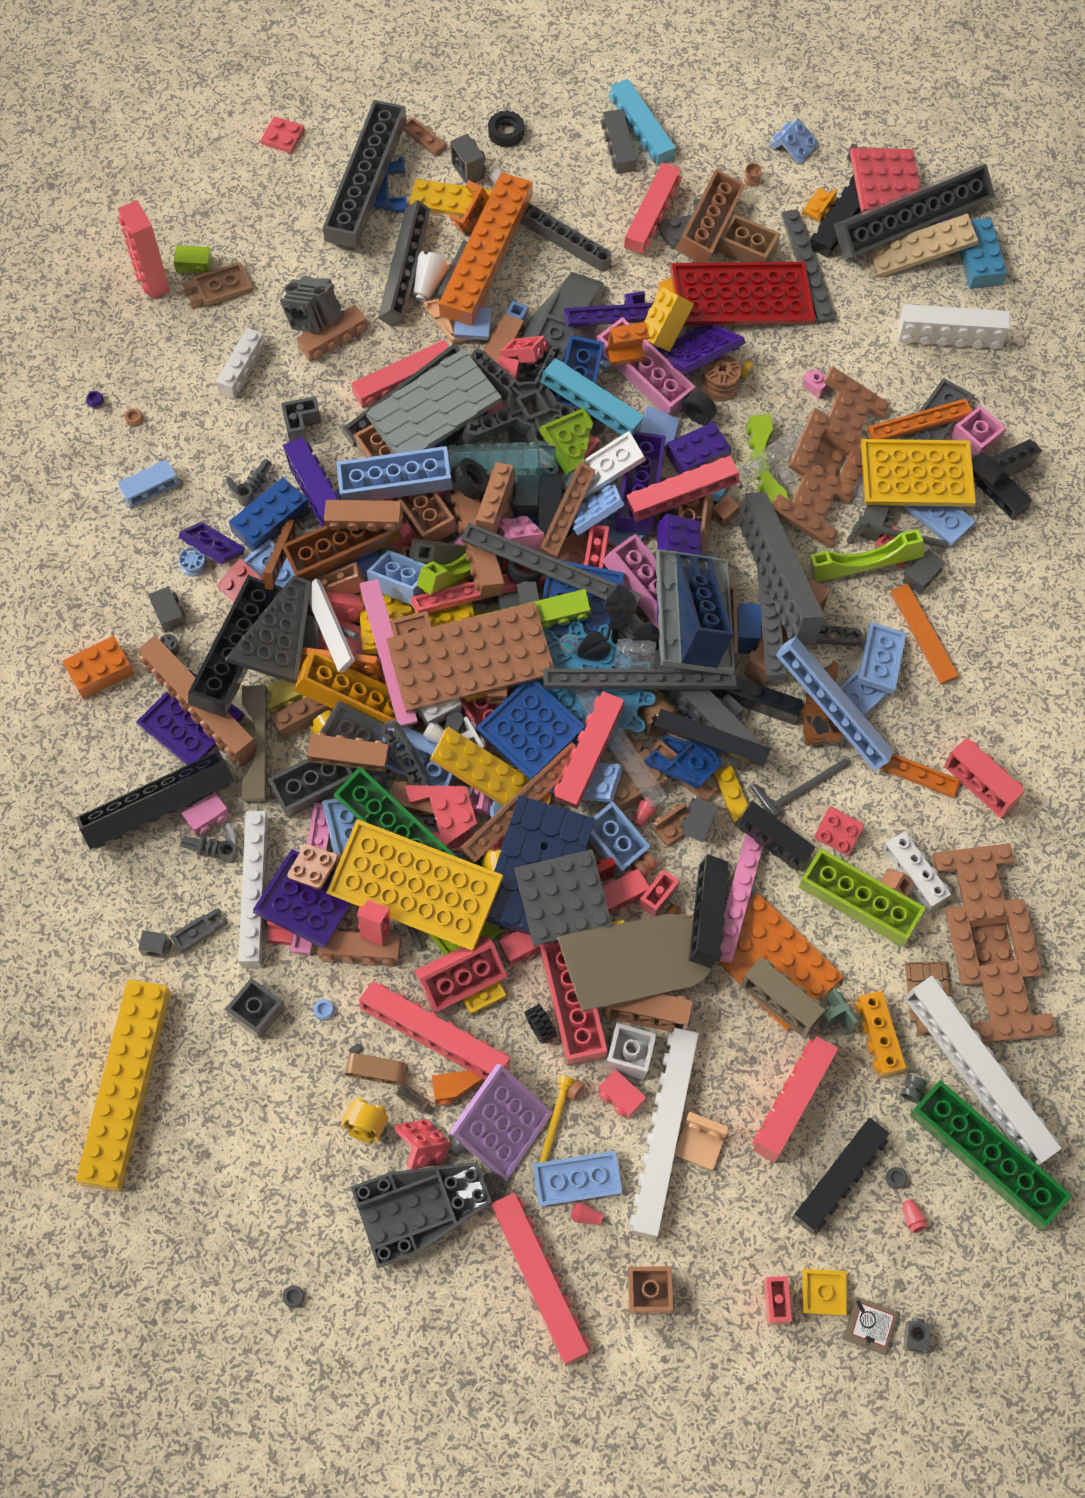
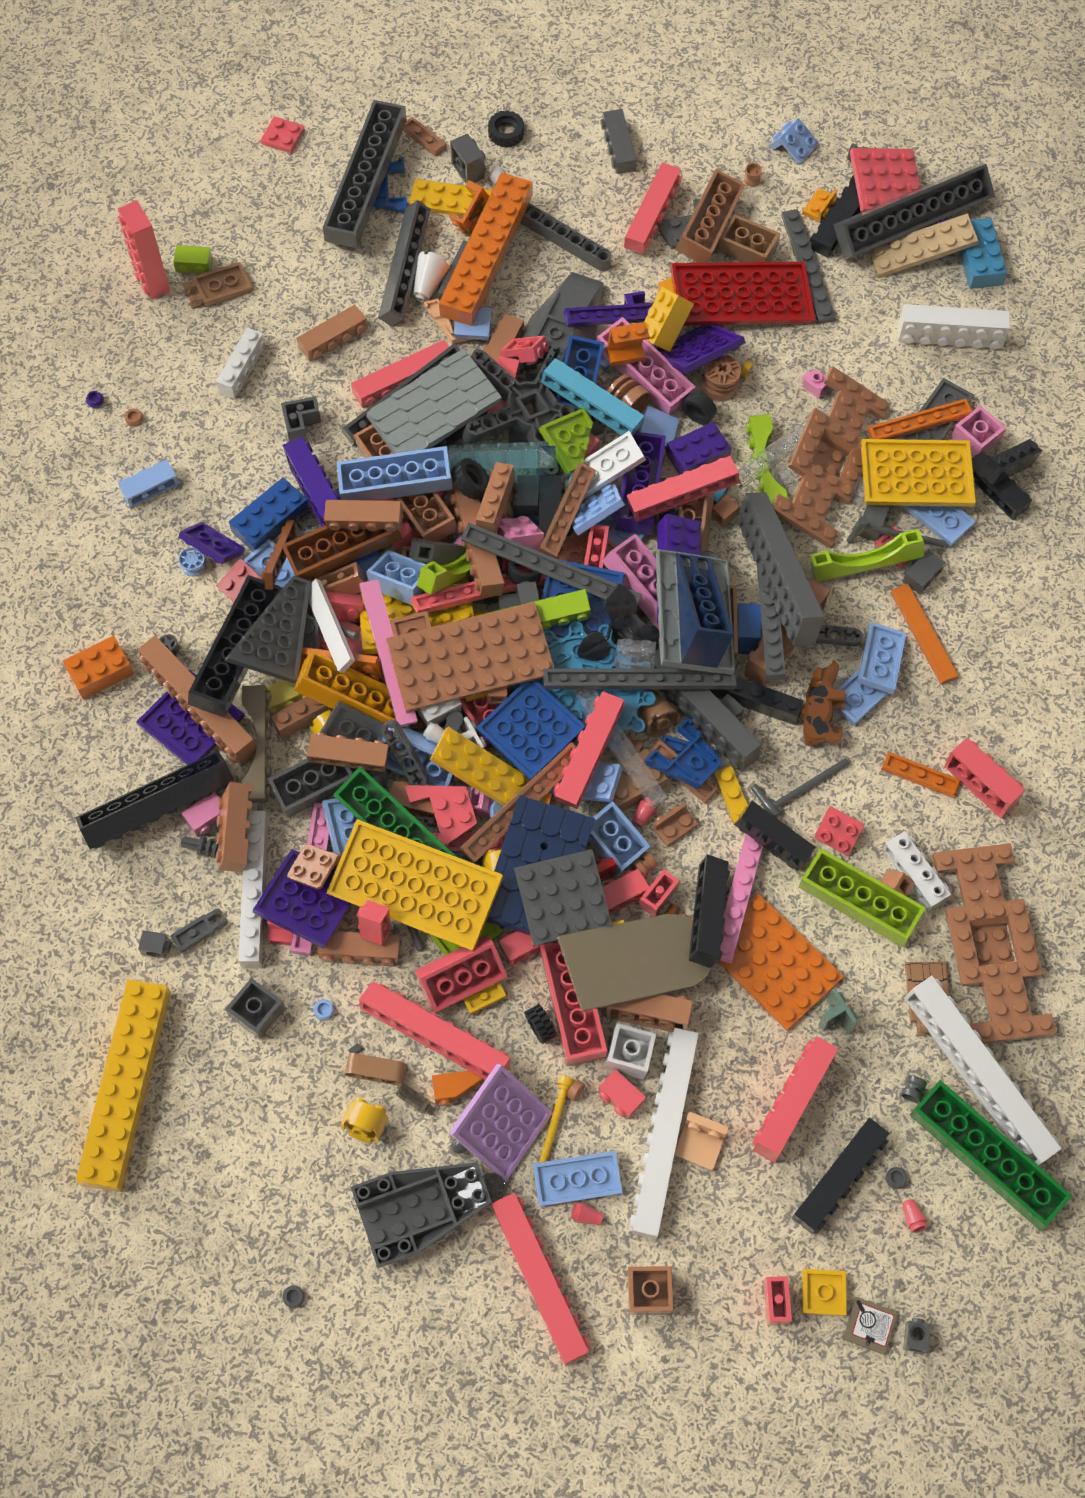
dark grey brick [148,586,186,632] -> none
dark grey piece [226,459,272,506] -> none
dark grey piece [280,276,344,333] -> none
coral bracket [394,1119,451,1170] -> none
medium blue plate [506,301,529,322] -> none
clear tile [560,634,579,654] -> none
medium azure brick [609,79,676,166] -> none
black tile [654,709,771,768] -> none
dark grey brick [679,796,719,842] -> none
dark tan brick [741,957,825,1039] -> none
light blue brick [776,636,893,771] -> none
light orange brick [855,991,906,1079] -> none
none -> nougat wedge [216,782,253,873]
none -> nougat wheel [607,374,651,414]

